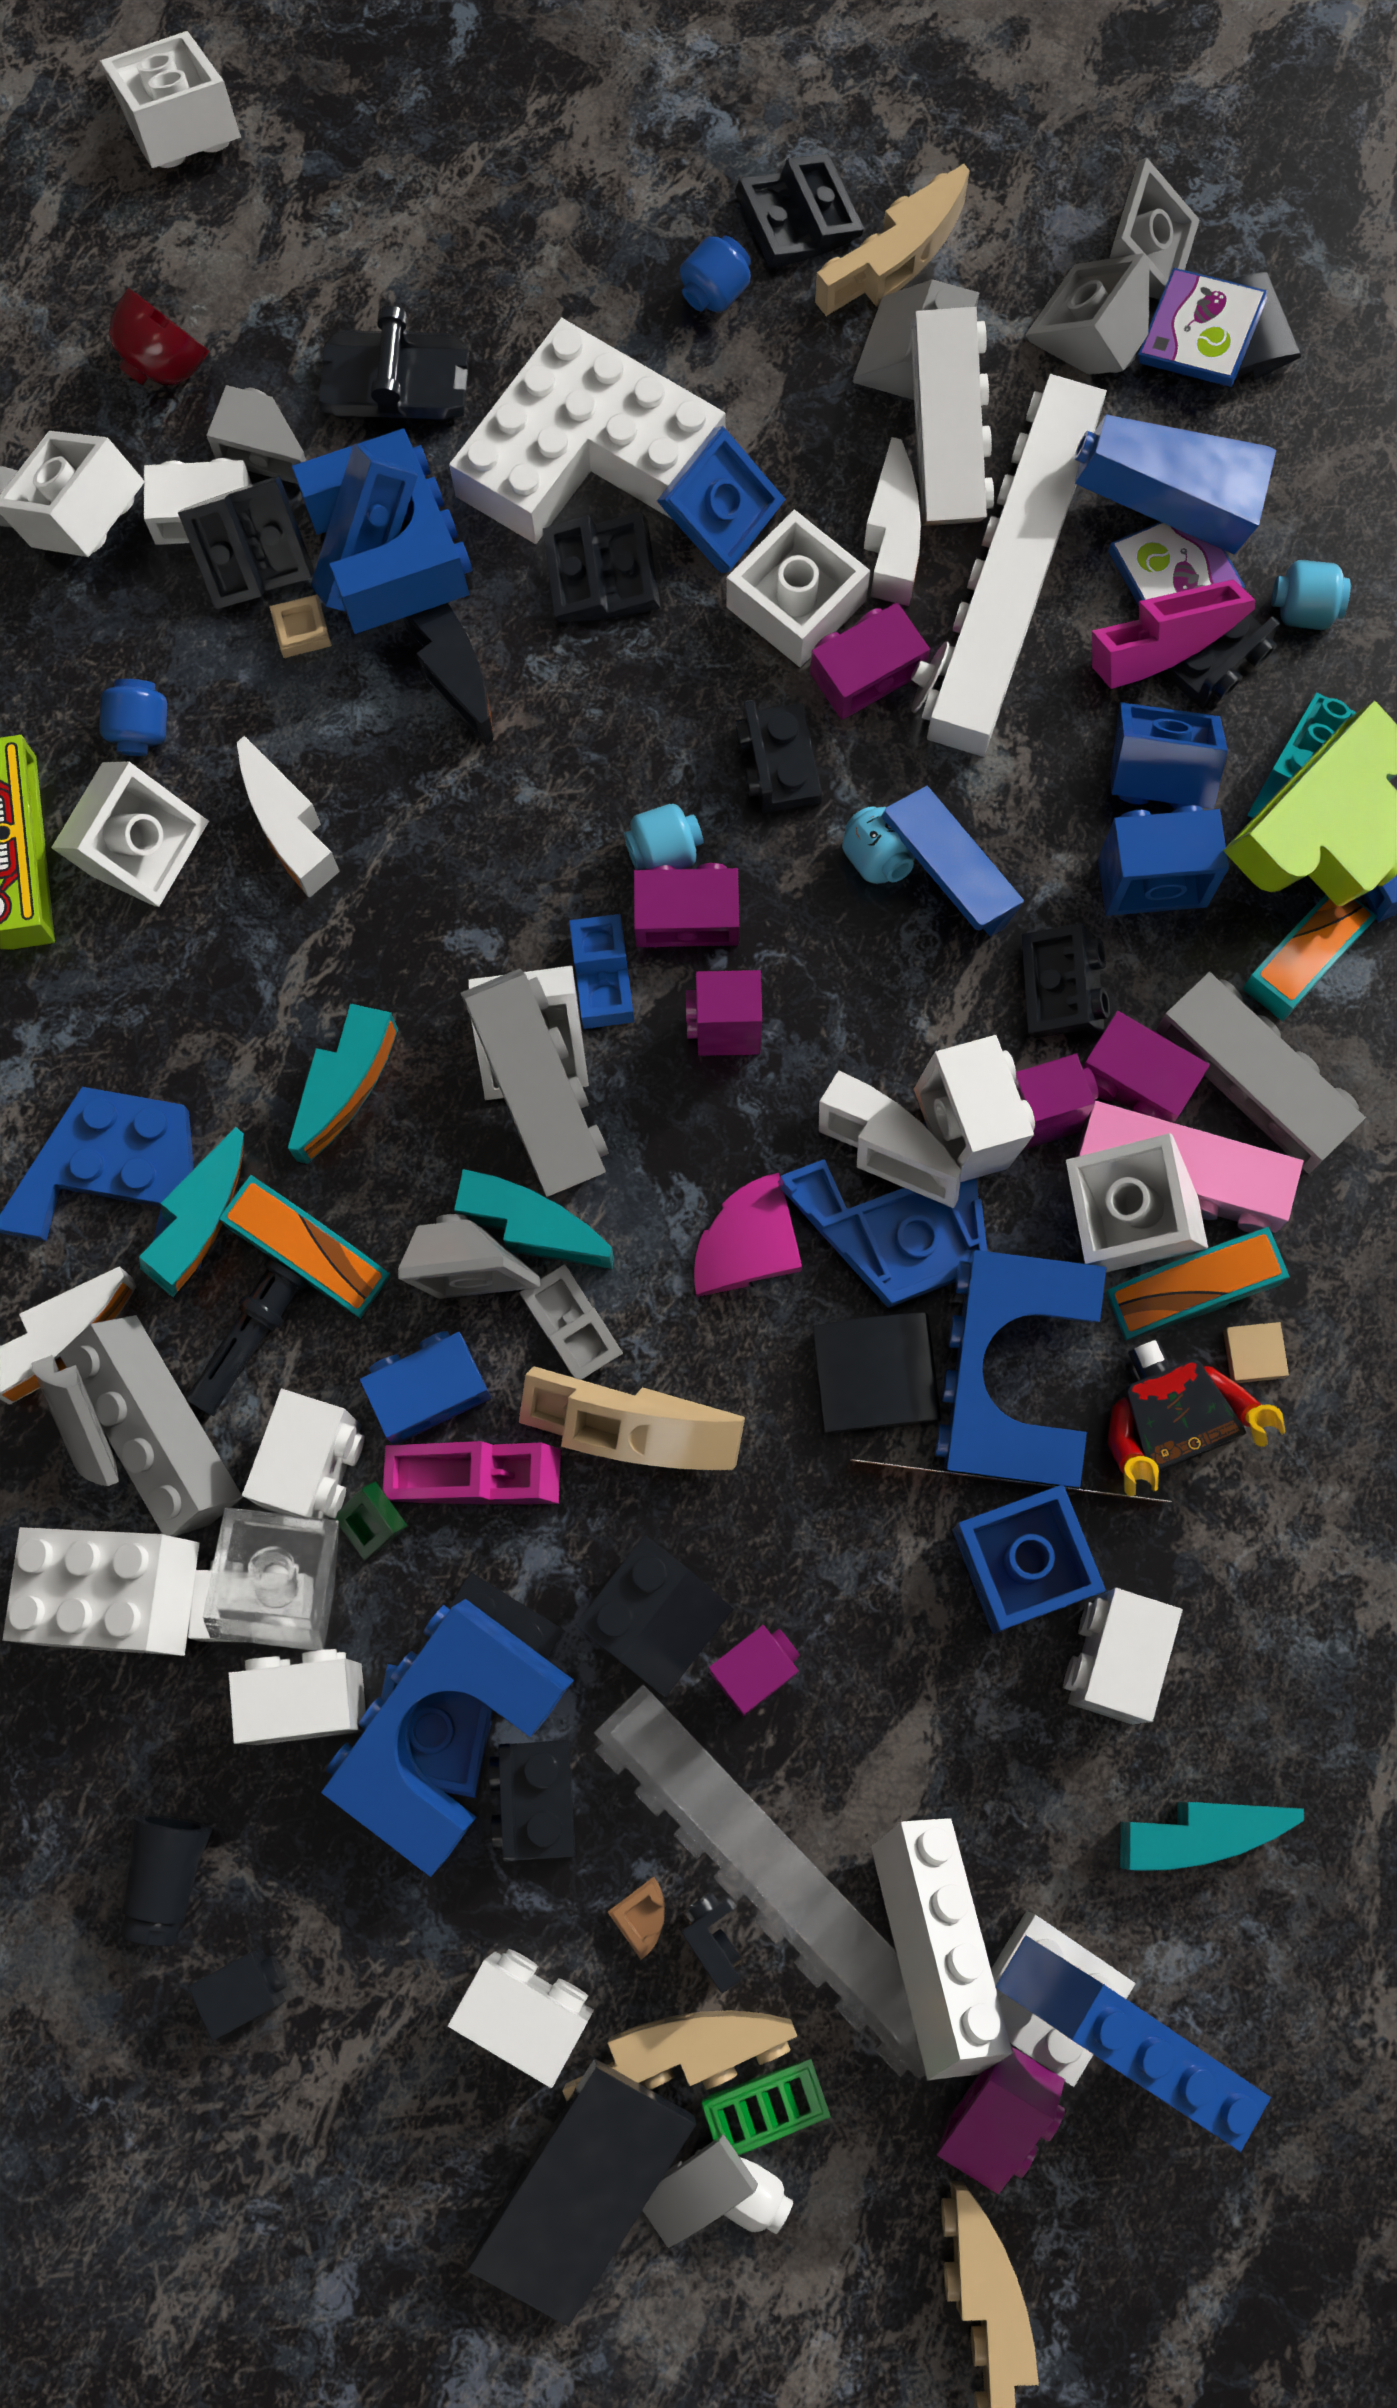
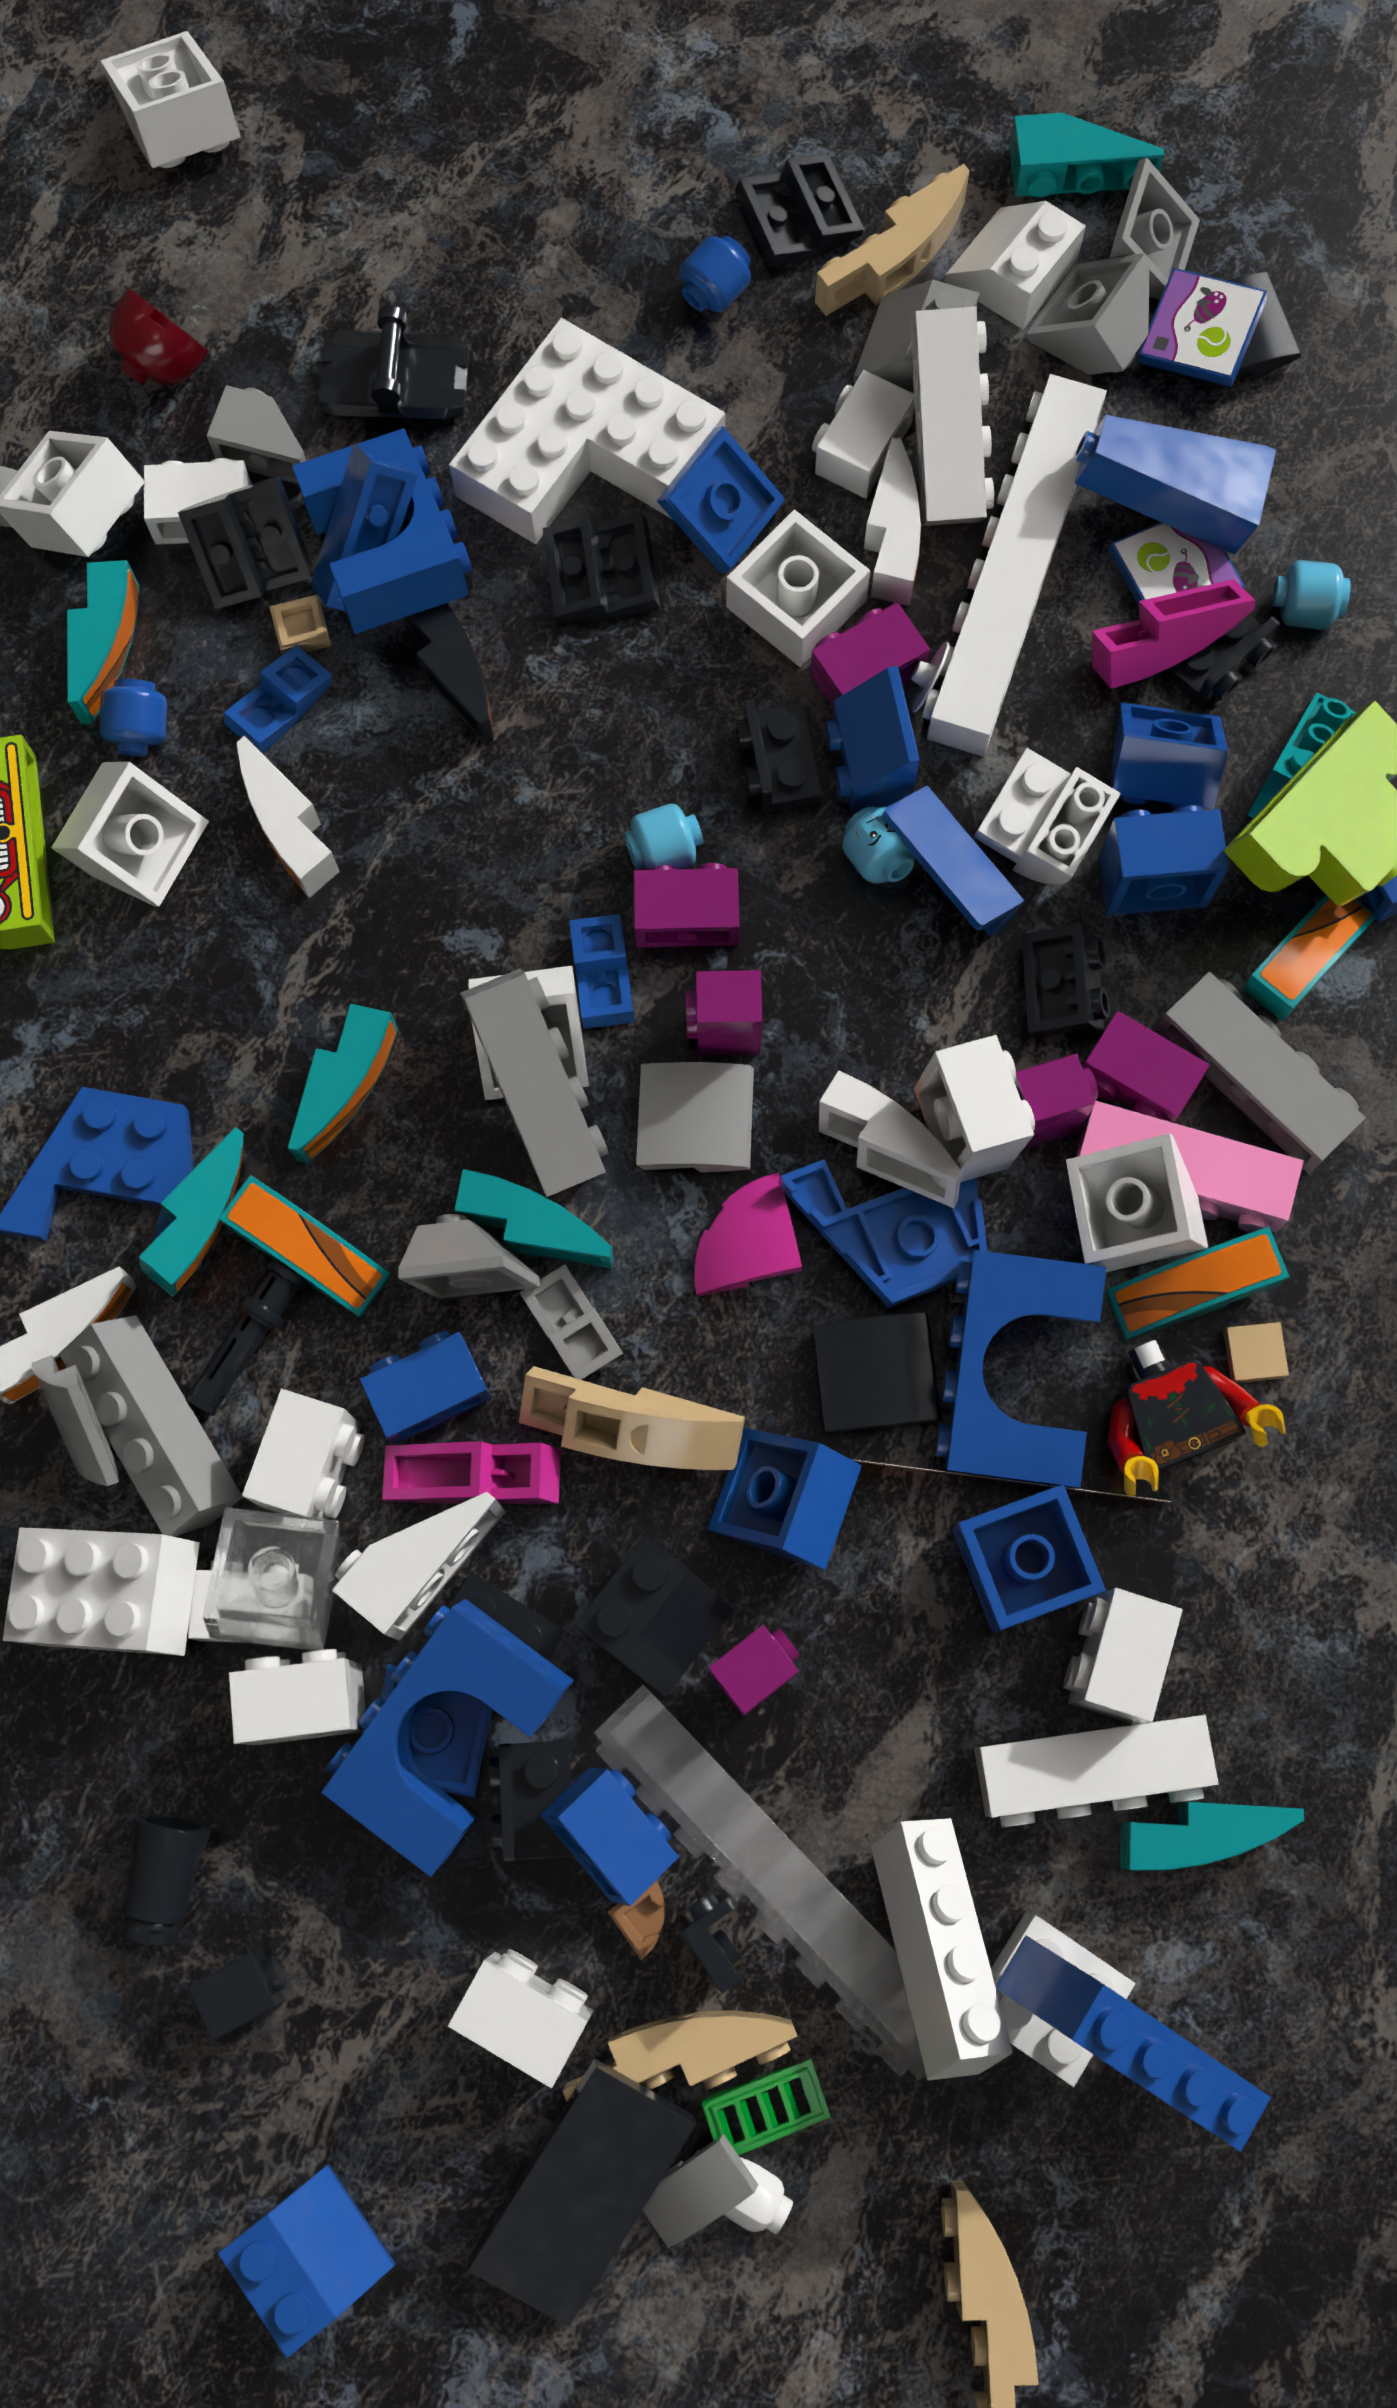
dark green plate [335,1481,408,1561] -> none
magenta brick [937,2046,1065,2195] -> none
none -> teal slope [67,560,139,724]
none -> blue slope [218,2164,395,2358]
none -> blue slope [224,645,332,753]
none -> white slope [332,1492,506,1641]
none -> blue brick [540,1768,679,1906]
none -> light grey slope [636,1062,754,1173]
none -> blue slope [707,1428,862,1570]
none -> white brick [812,370,915,499]
none -> blue slope [825,666,920,814]
none -> white slope [945,201,1086,330]
none -> white brick [974,748,1121,885]
none -> white brick [974,1715,1219,1827]
none -> teal slope [1009,113,1164,197]

